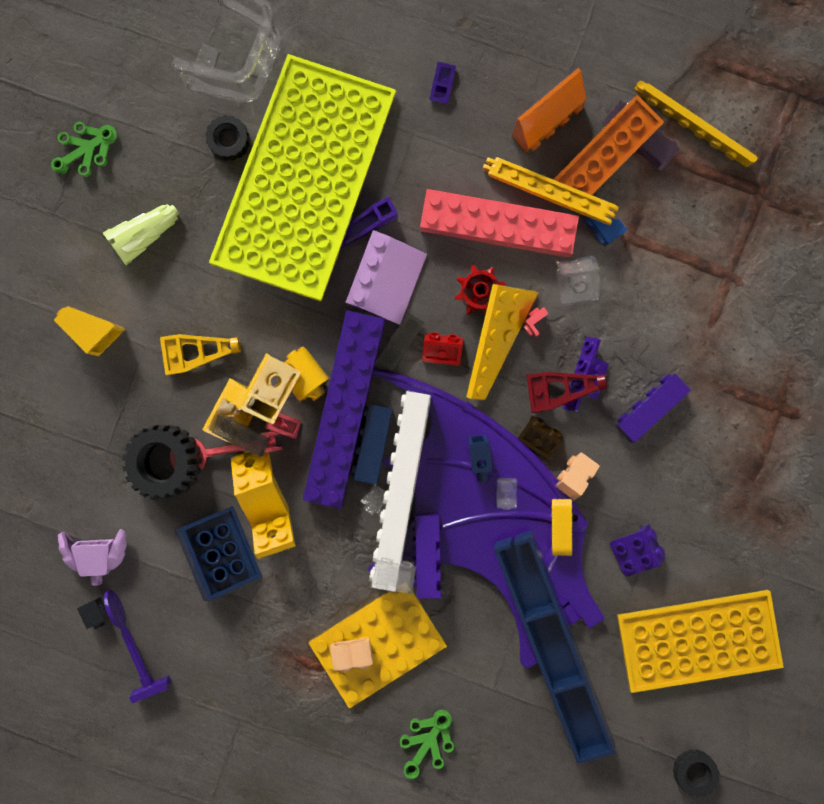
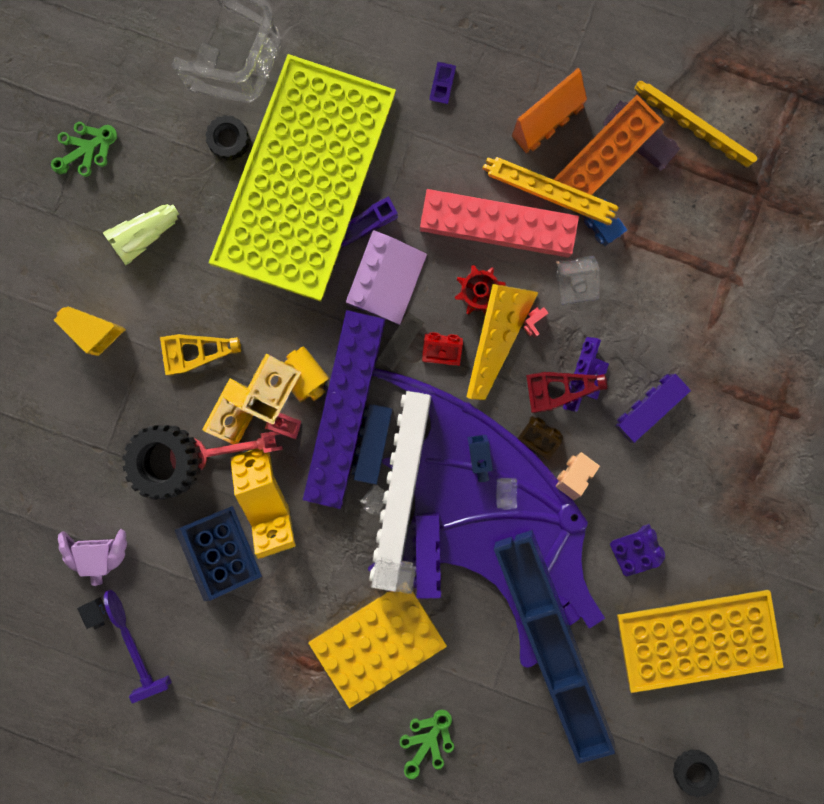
clear smoke plate [212,414,269,456] -> none
light nougat brick [330,638,373,673] -> none
yellow beam [552,499,572,556] -> none

